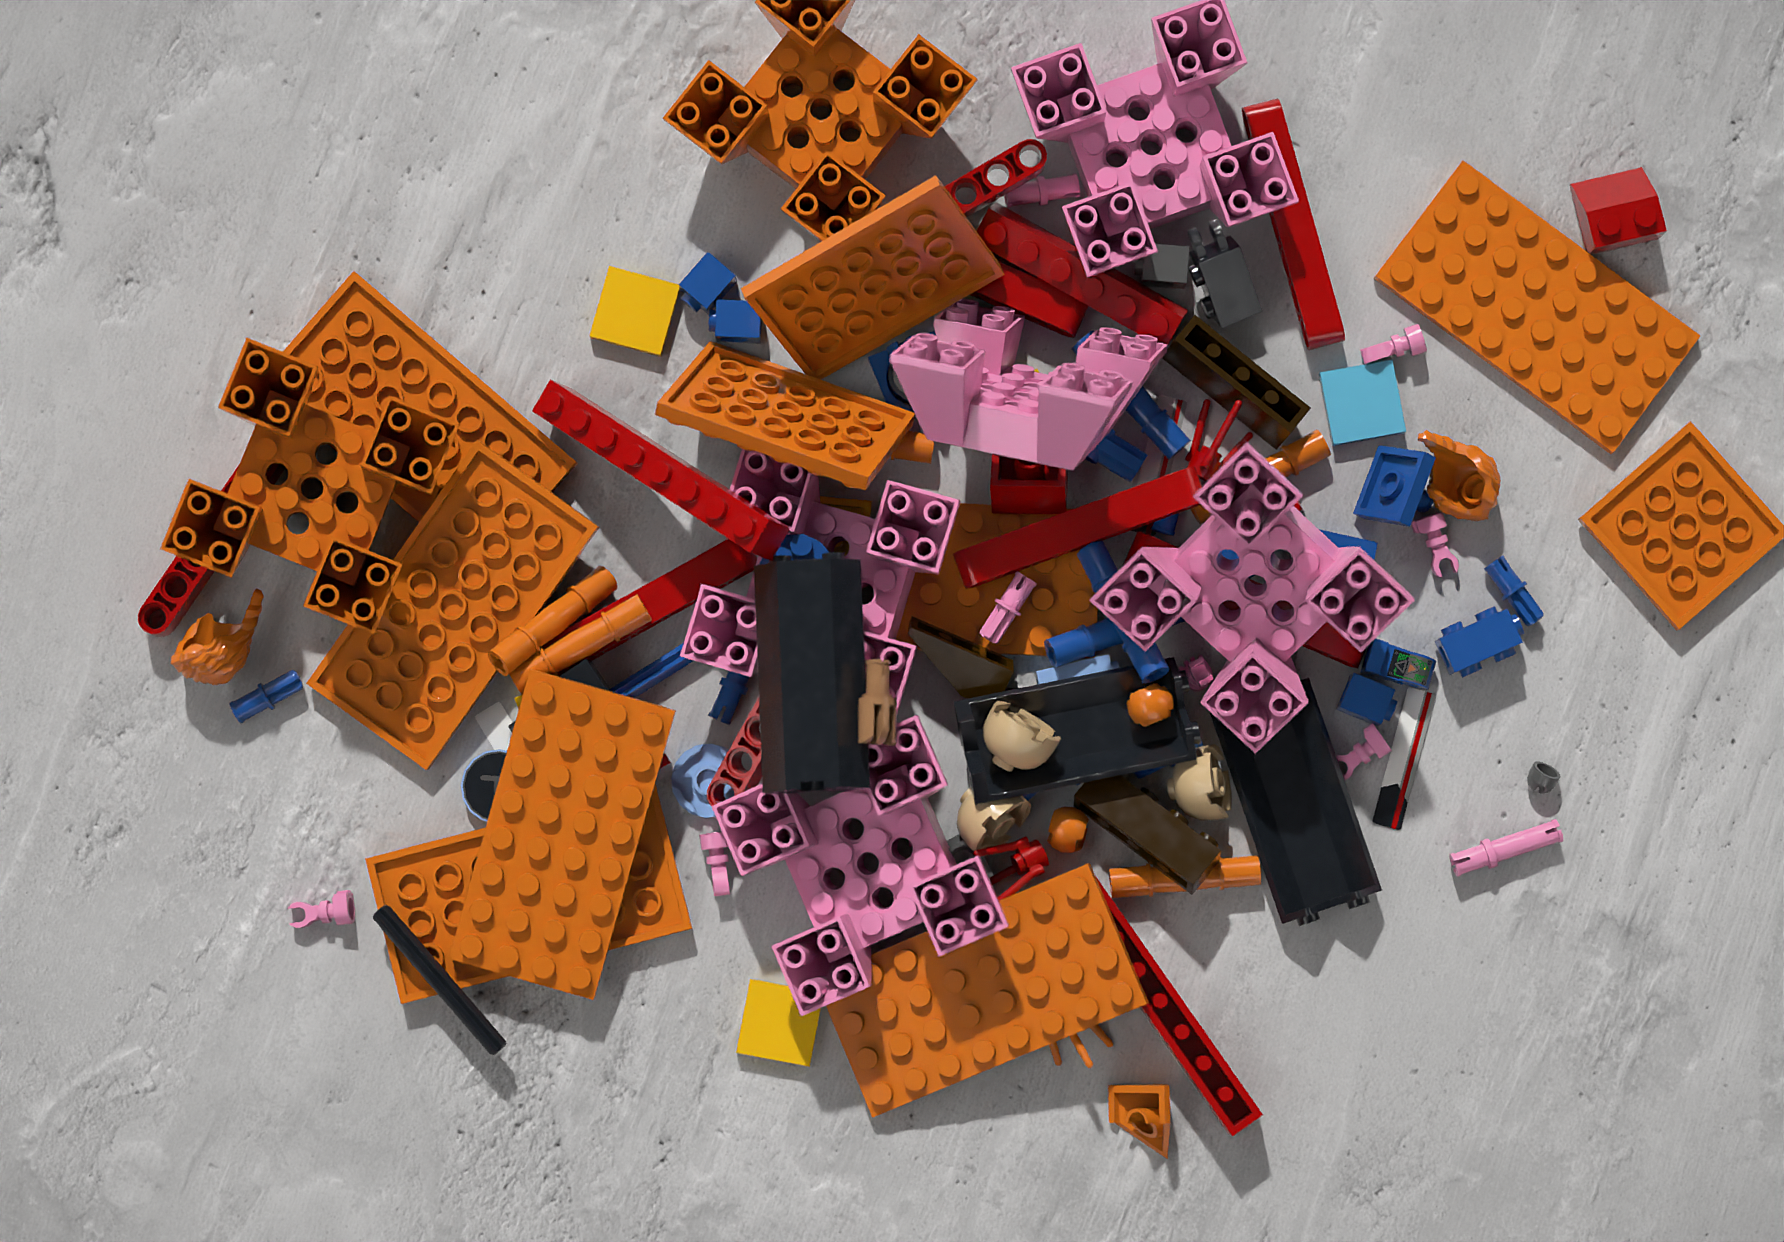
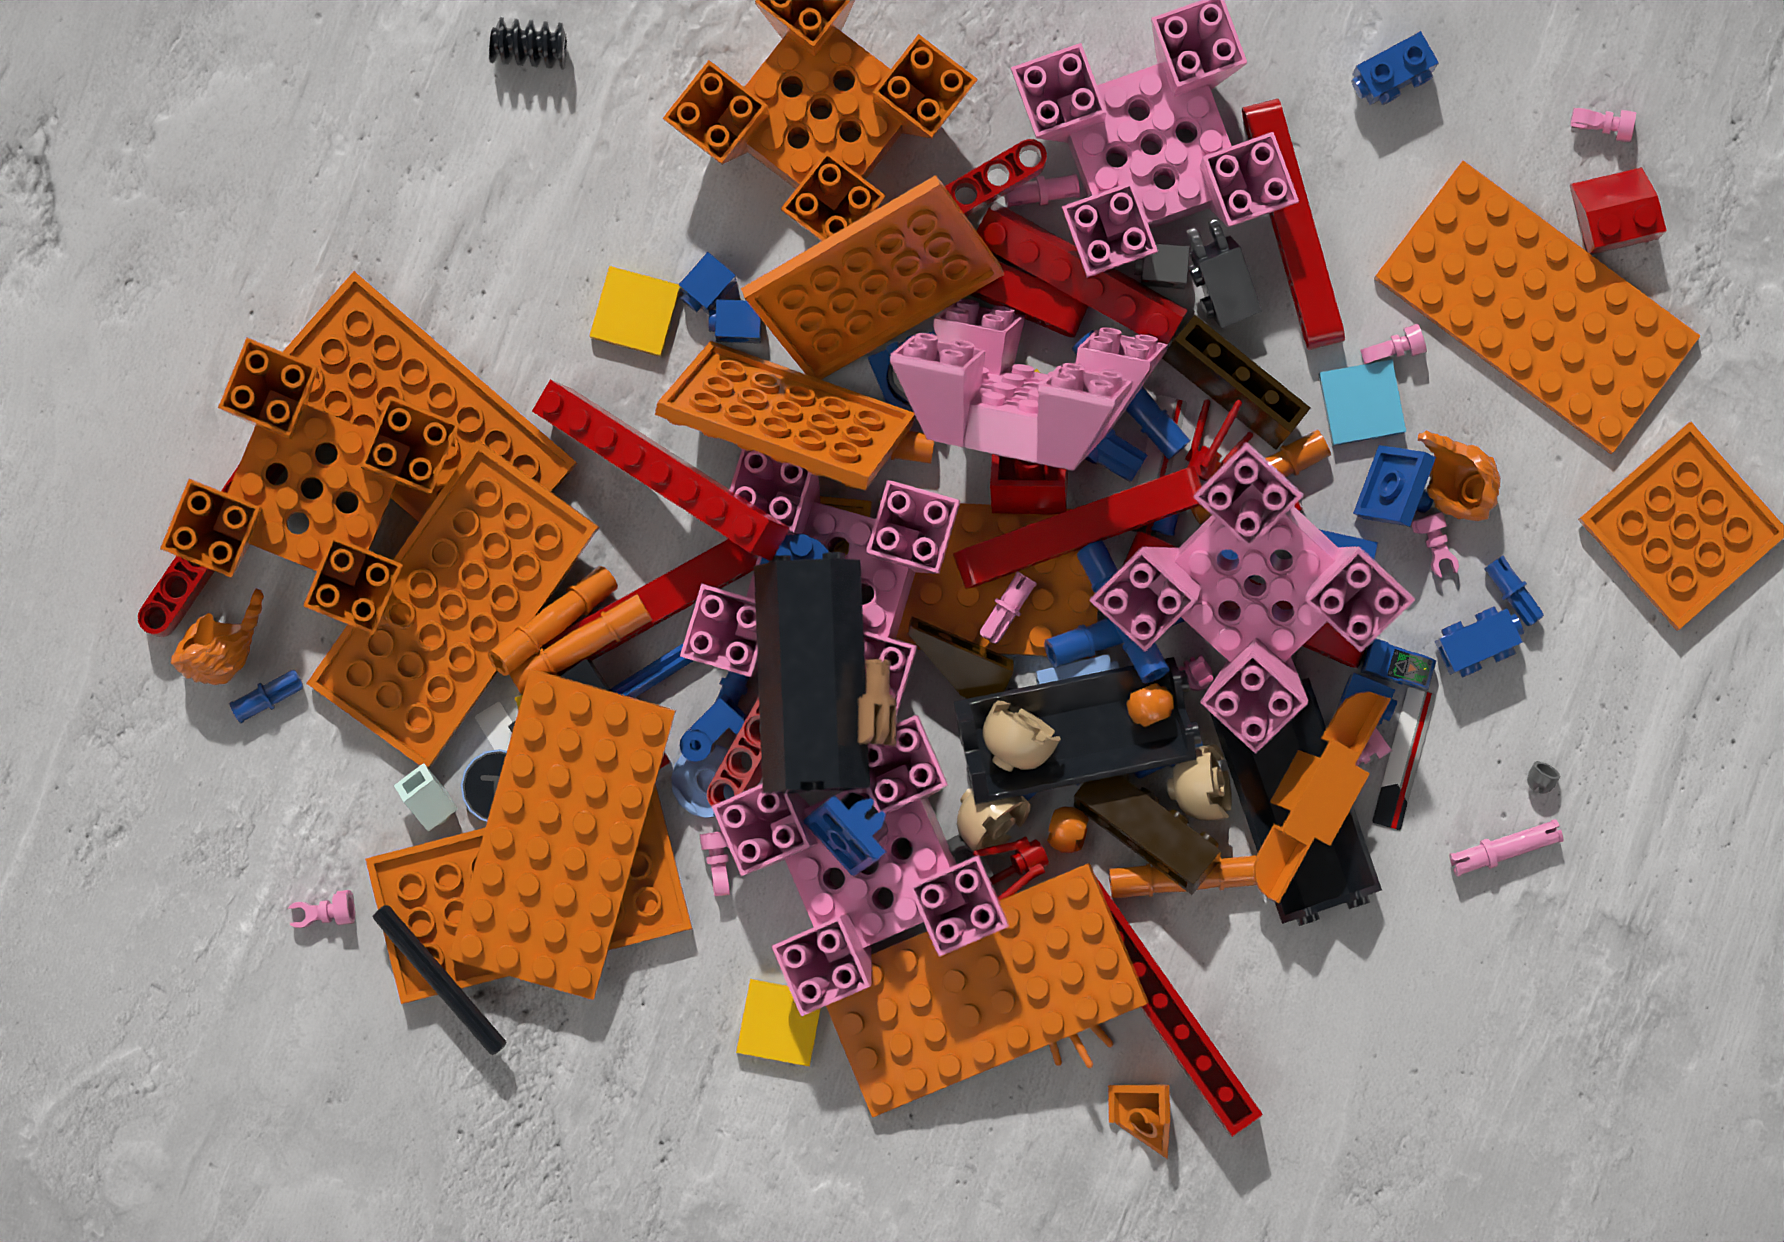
none -> light aqua brick [394,763,458,832]
none -> black piece [489,17,567,70]
none -> blue leg [679,694,748,762]
none -> blue piece [803,792,888,876]
none -> orange piece [1253,692,1391,903]
none -> blue brick [1351,31,1439,105]
none -> bright pink piece [1570,108,1636,143]

